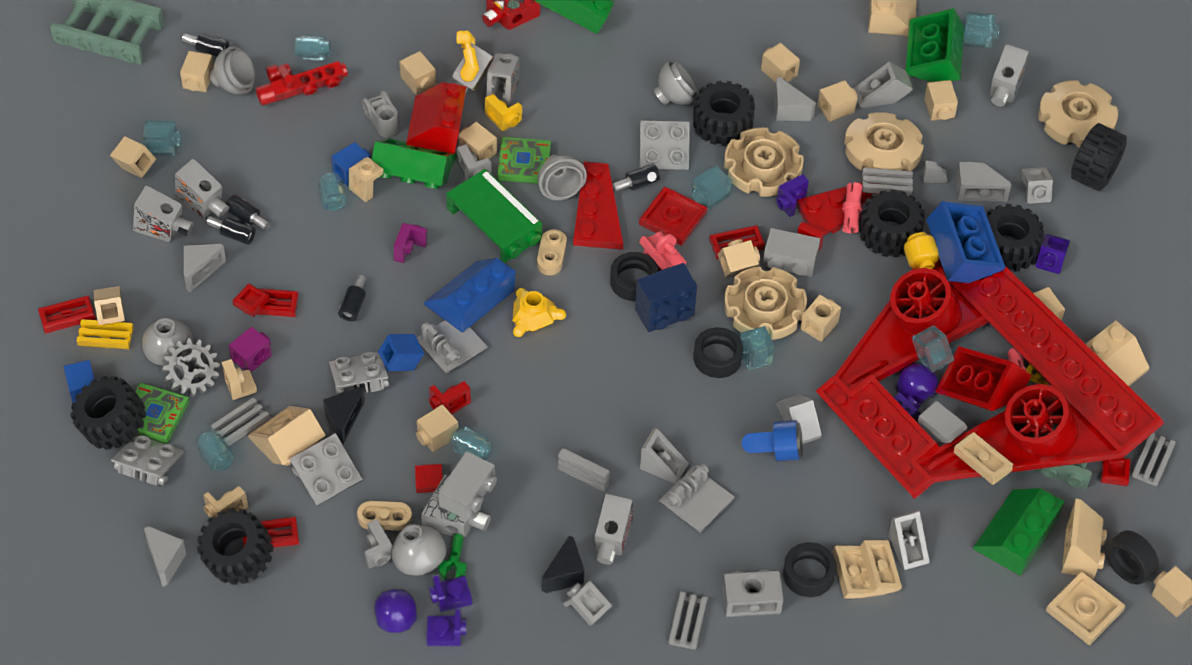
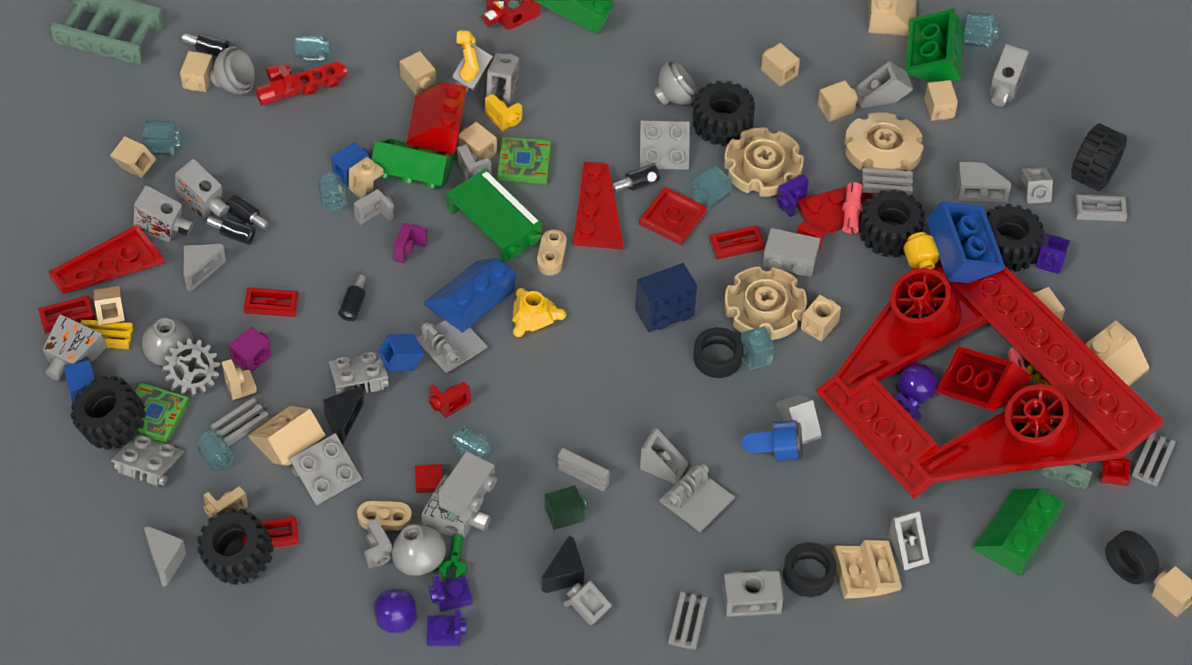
red tile [232,283,270,317] -> none
light grey piece [361,91,399,137] -> none
tan brick [416,404,459,453] -> none
light grey piece [537,155,587,200] -> none
light grey torso [595,494,633,565] -> none
black tyre [610,252,658,301] -> none
coral hips [639,231,686,272] -> none
tan brick [718,239,760,278] -> none
light grey slope [774,77,816,121] -> none
clear light blue brick [912,325,954,373] -> none
light grey slope [918,401,967,443] -> none
light grey tile [922,161,948,183] -> none
tan plate [954,432,1013,485] -> none
tan piece [1038,81,1118,148] -> none
tan plate [1046,572,1126,646] -> none
tan slope [1061,499,1107,579] -> none
none -> light grey torso [43,314,107,380]
none -> red wing [48,225,164,294]
none -> light grey bracket [353,189,394,225]
none -> clear green brick [545,485,588,530]
none -> light grey tile [1075,195,1127,221]

